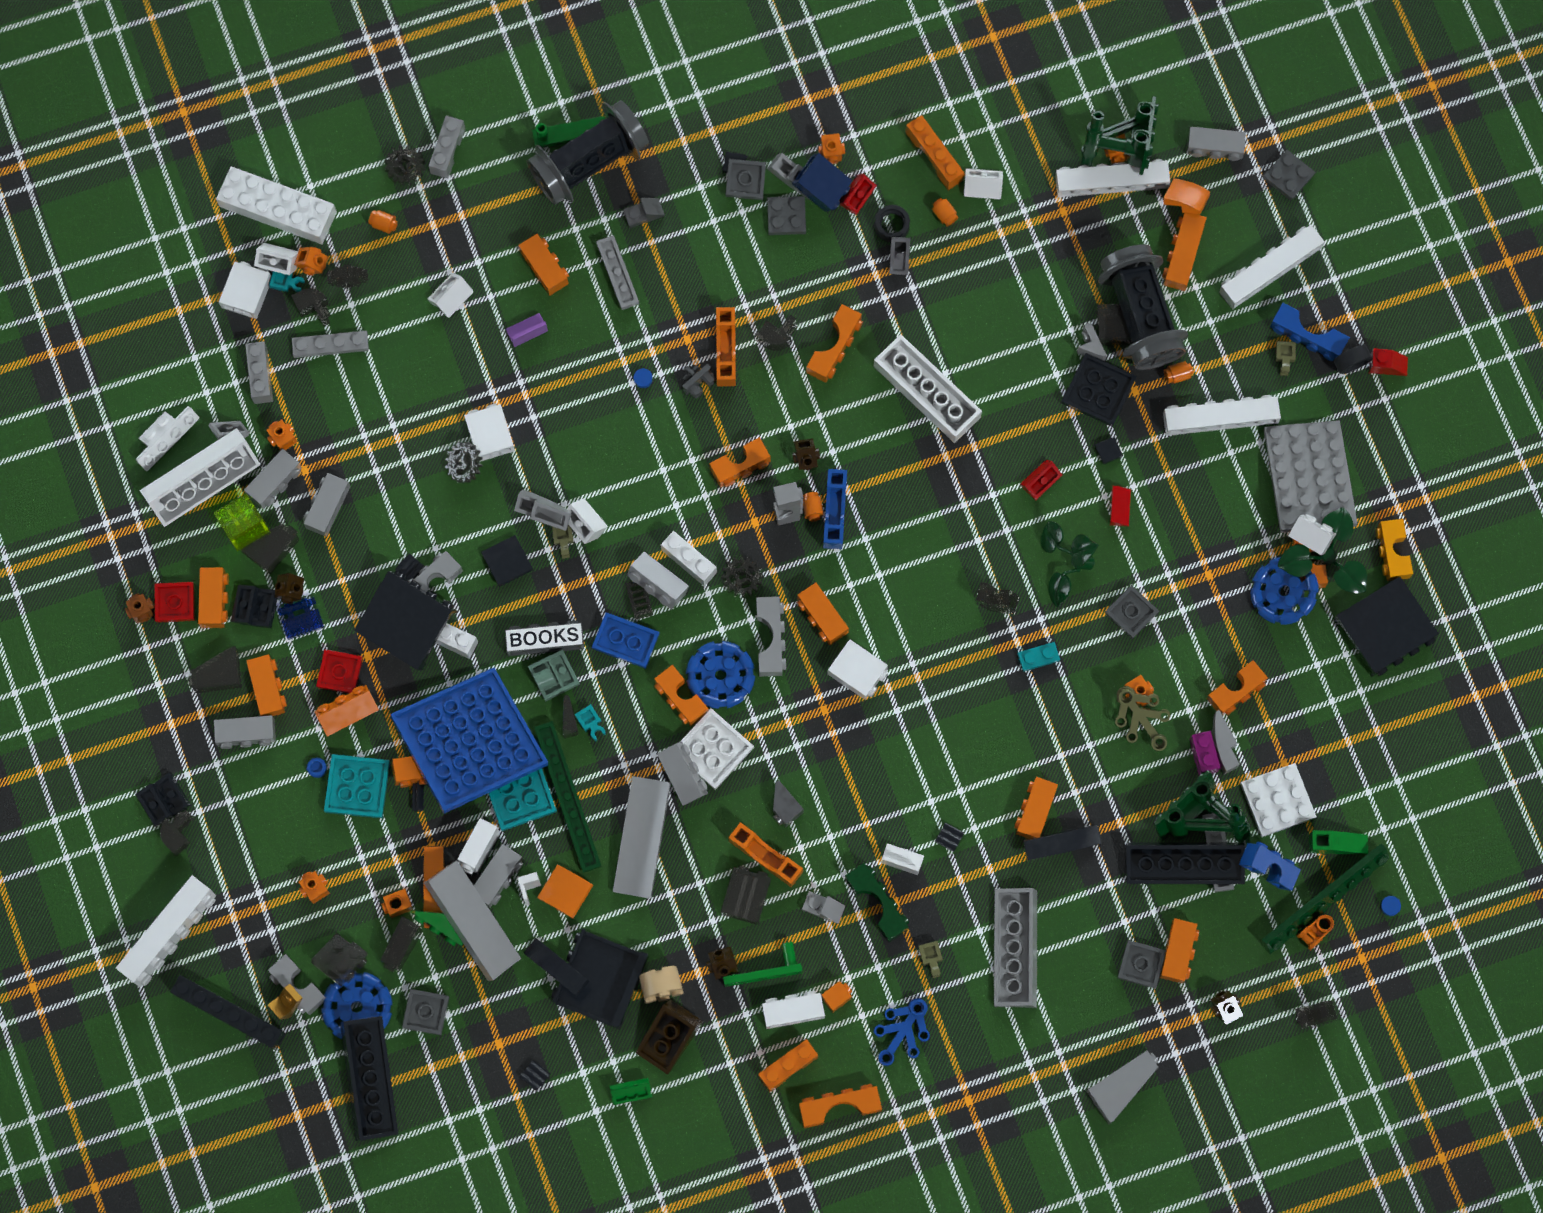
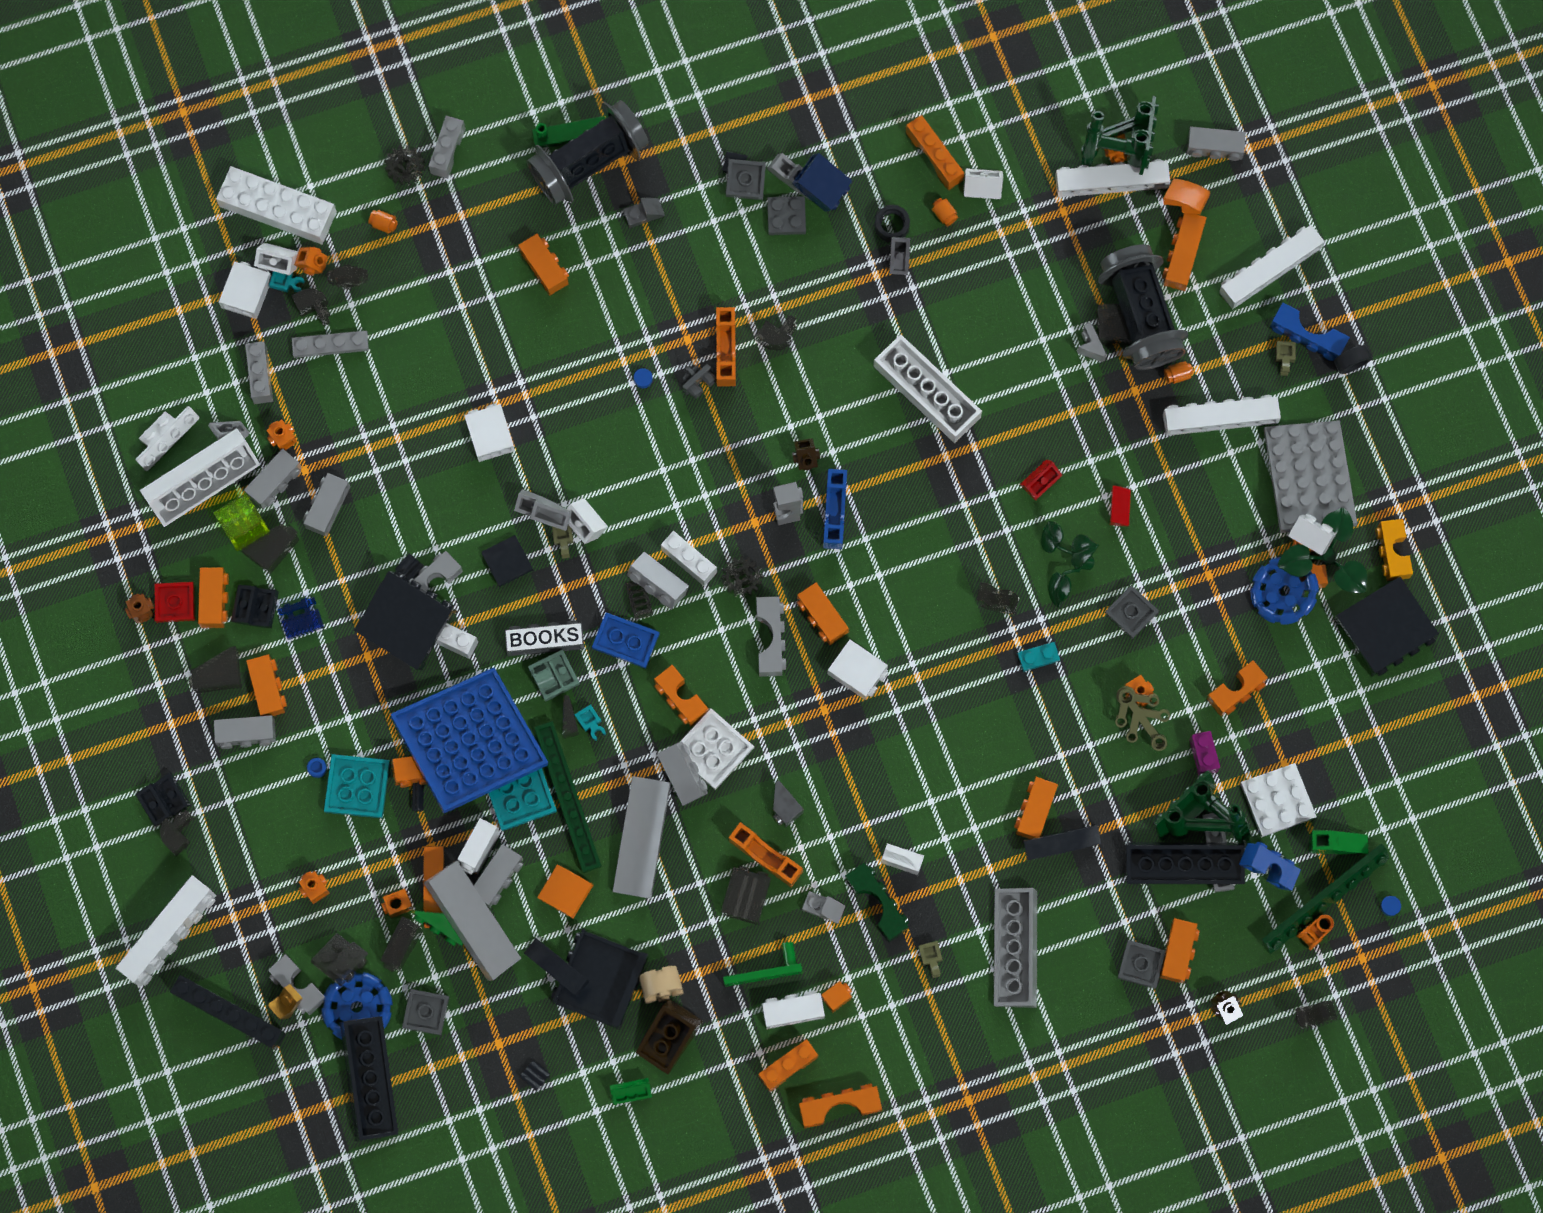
dark brown brick [275,573,304,604] -> none
orange brick [314,685,379,737] -> none
red plate [316,649,363,694] -> none
white panel [427,272,473,318] -> none
clear smoke gear [445,442,483,483] -> none
medium lavender panel [506,313,548,347] -> none
white panel [518,872,541,906] -> none
light grey plate [596,235,639,310] -> none
blue plate [686,641,755,709] -> none
dark brown brick [707,946,739,980] -> none
orange arch [709,437,771,488] -> none
orange brick [803,492,824,521] -> none
orange arch [806,304,863,383] -> none
orange brick [818,133,845,164] -> none
red slope [839,174,877,215] -> none
blue plant [874,998,930,1066] -> none
black piece [935,822,964,852] -> none
black plate [1061,353,1137,427] -> none
light grey slope [1087,1051,1158,1125] -> none
black piece [1095,437,1123,465] -> none
light grey slope [1213,710,1240,775] -> none
dark grey plate [1263,150,1316,201] -> none
red slope [1369,348,1408,376] -> none

